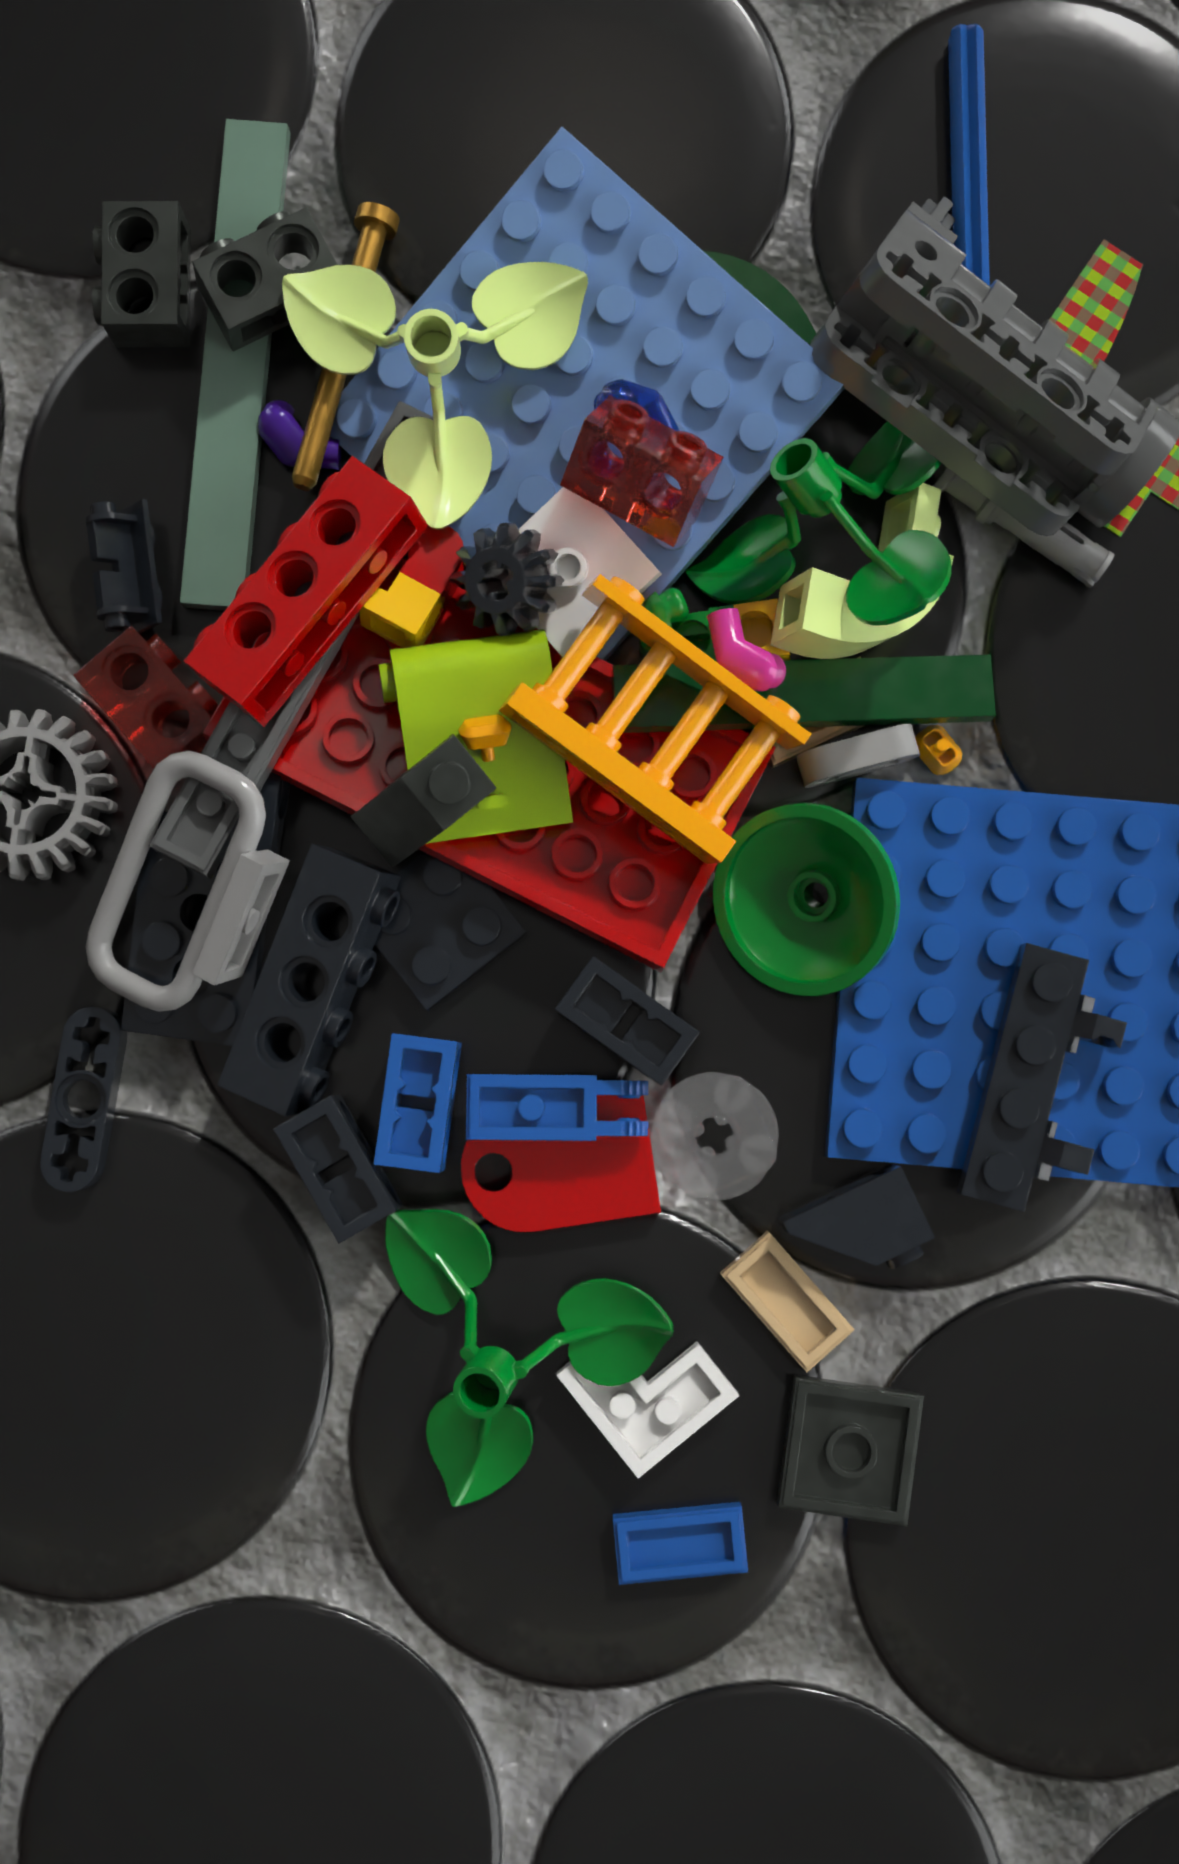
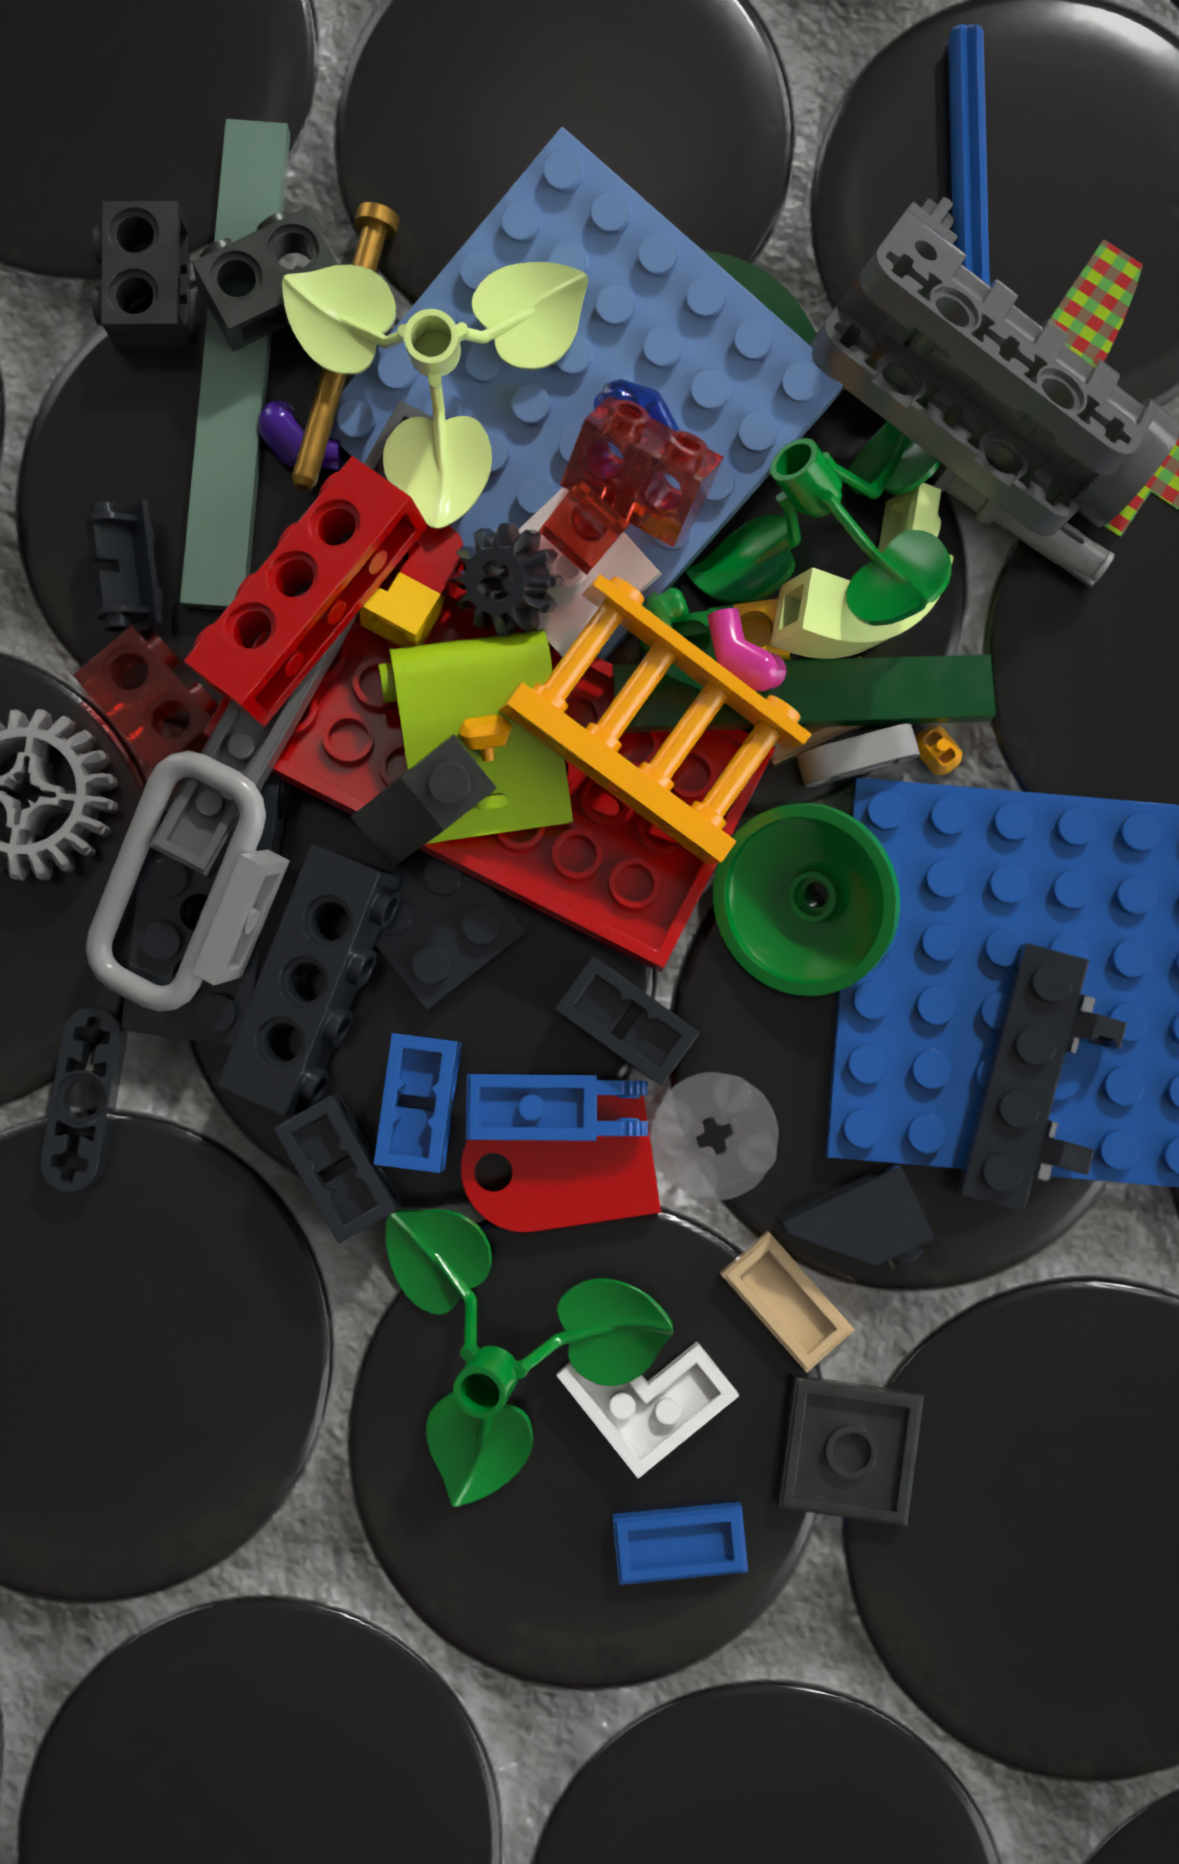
none -> clear red plate [538,480,630,575]

